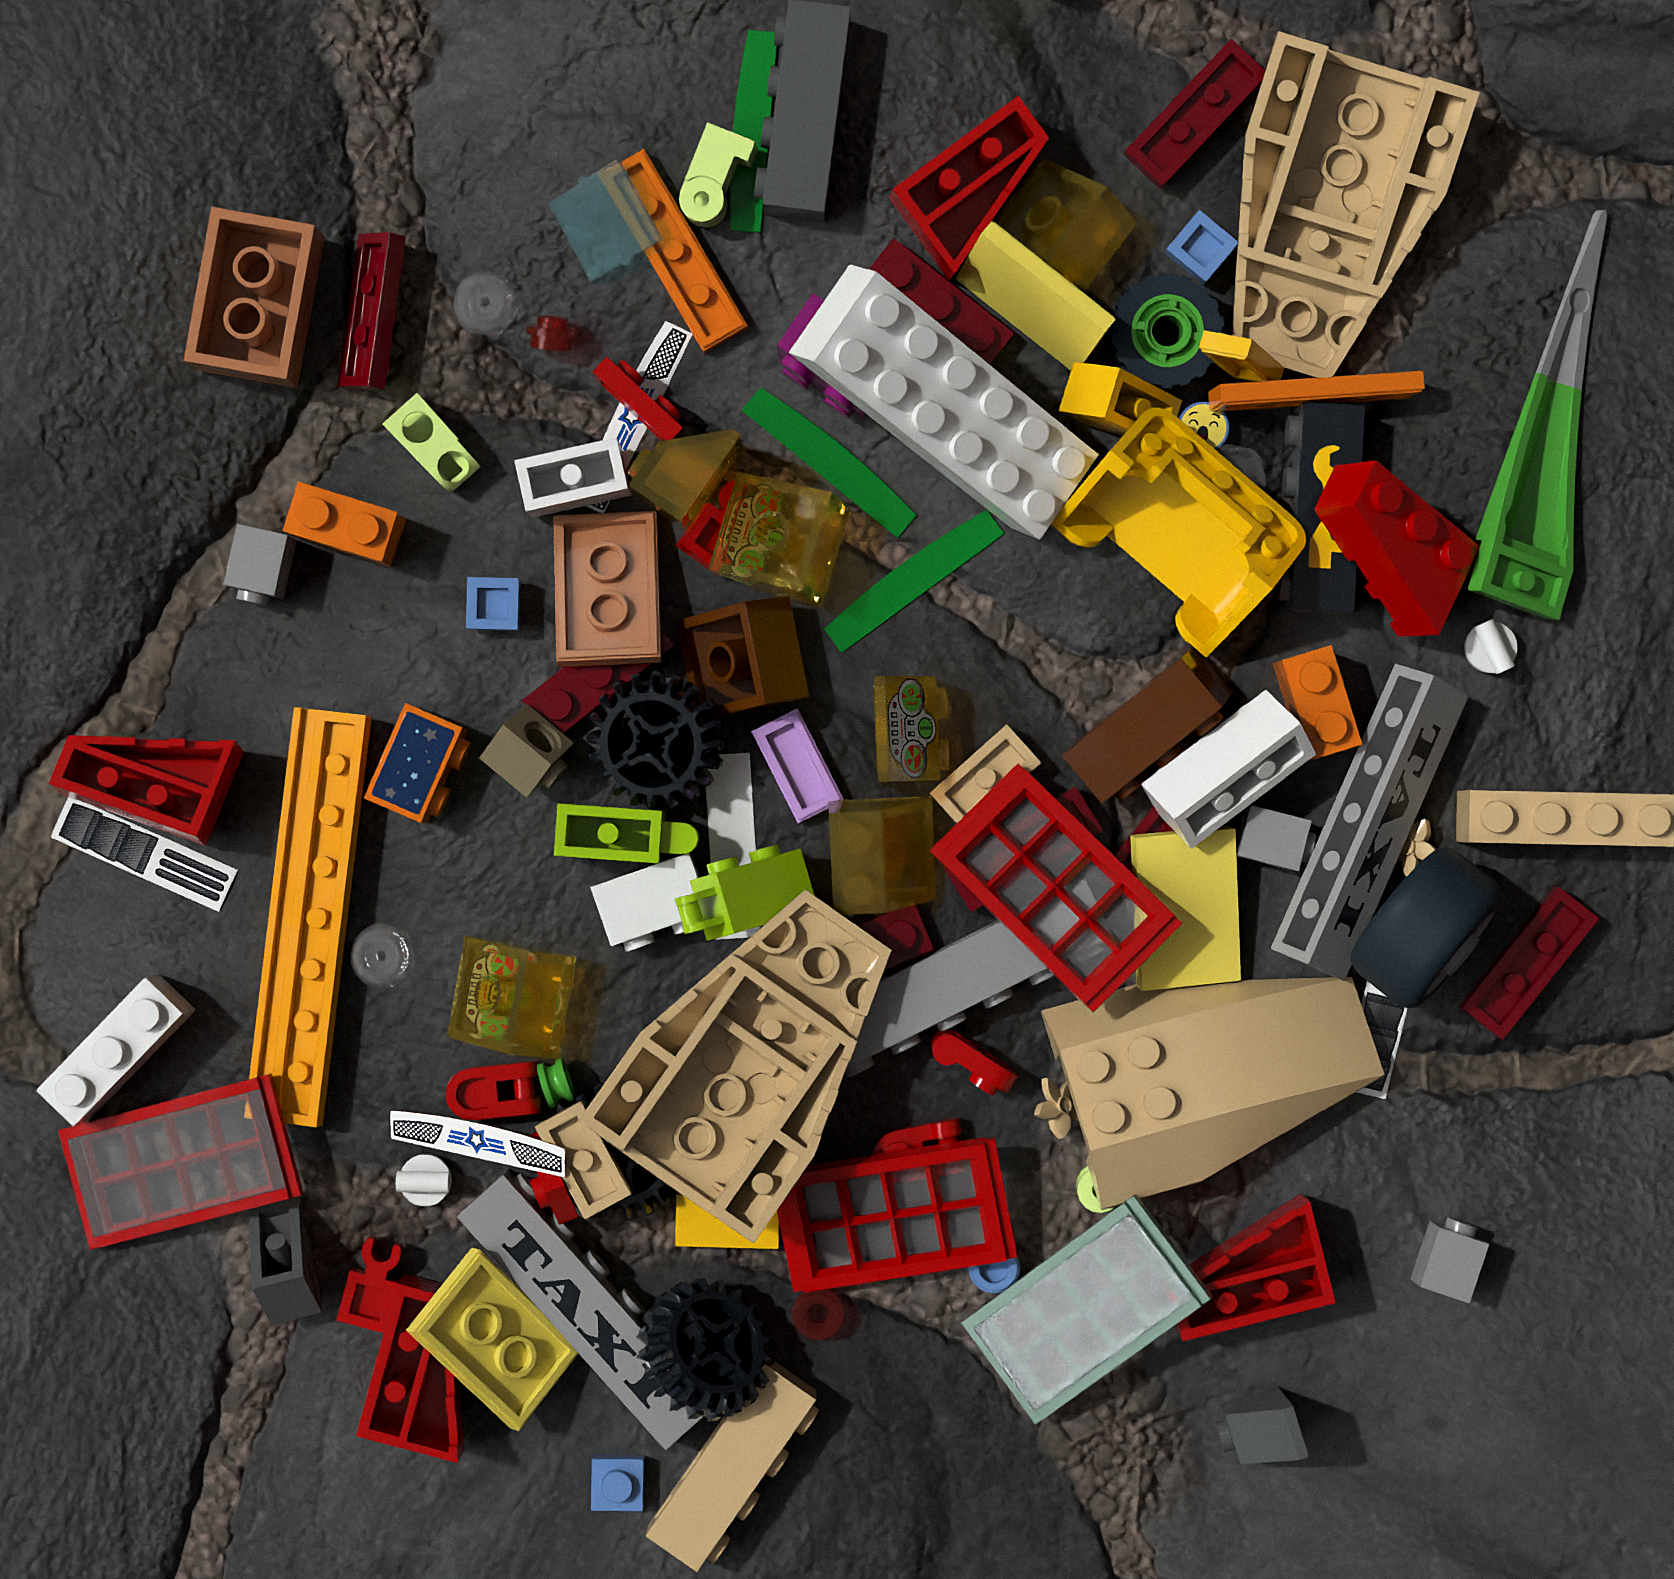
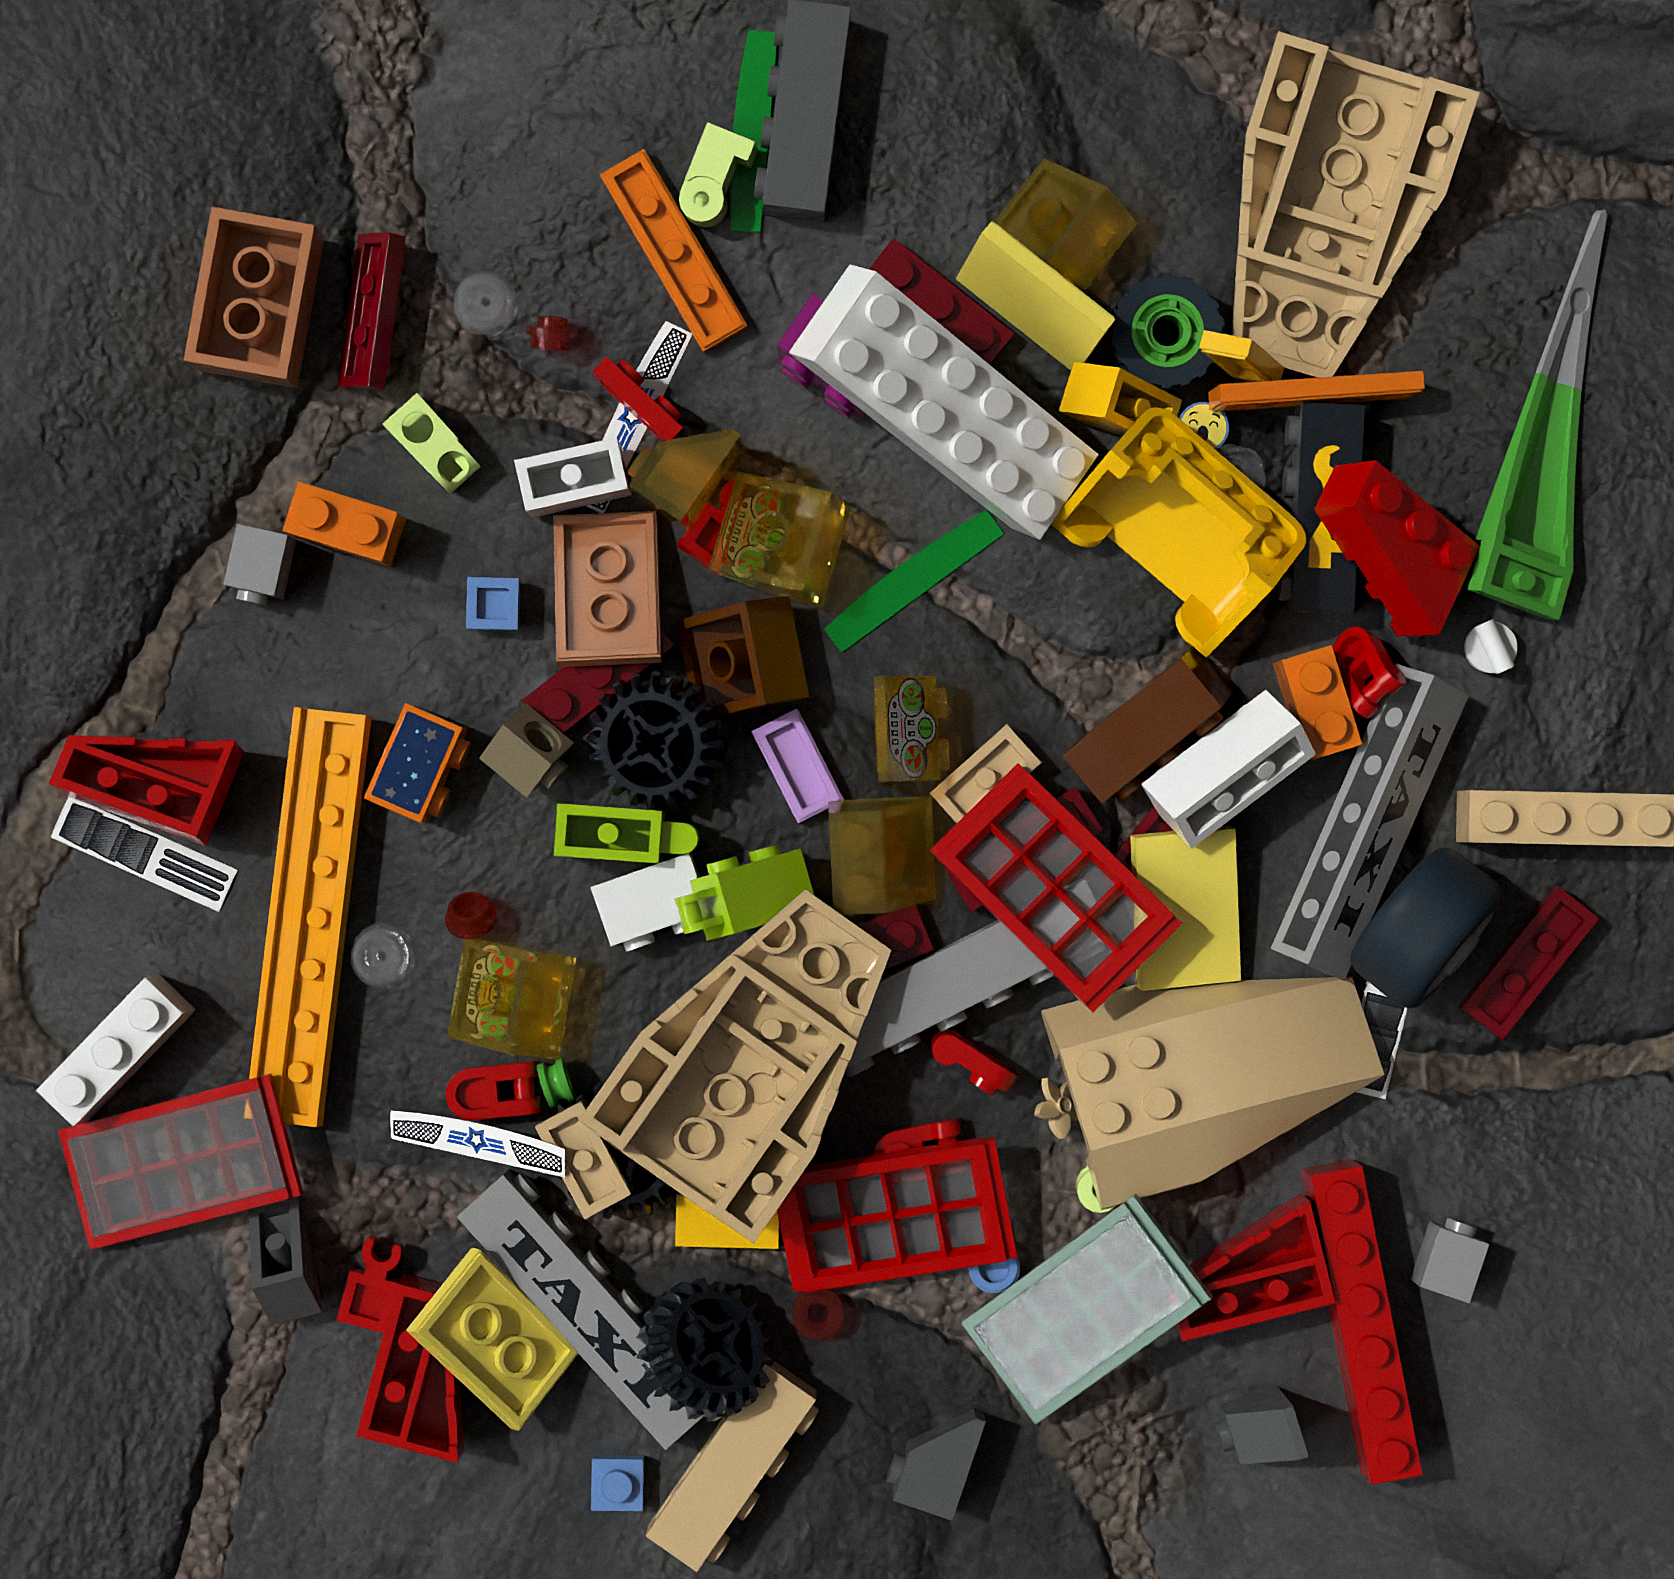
white plate [396,1154,452,1206] -> none
red plate [527,1132,578,1225] -> none
clear light blue piece [548,159,663,282] -> none
white sticker [706,753,761,940] -> none
green sticker [742,388,916,538] -> none
red wedge [888,95,1049,281] -> none
dark red plate [1124,38,1266,190] -> none
medium blue plate [1164,209,1238,286] -> none
light grey brick [1236,805,1316,871] -> none
tan plant [1396,819,1436,877] -> none
none -> clear red plate [445,892,497,939]
none -> dark grey slope [886,1408,986,1521]
none -> red brick [1301,1159,1423,1485]
none -> red plate [1332,626,1406,719]

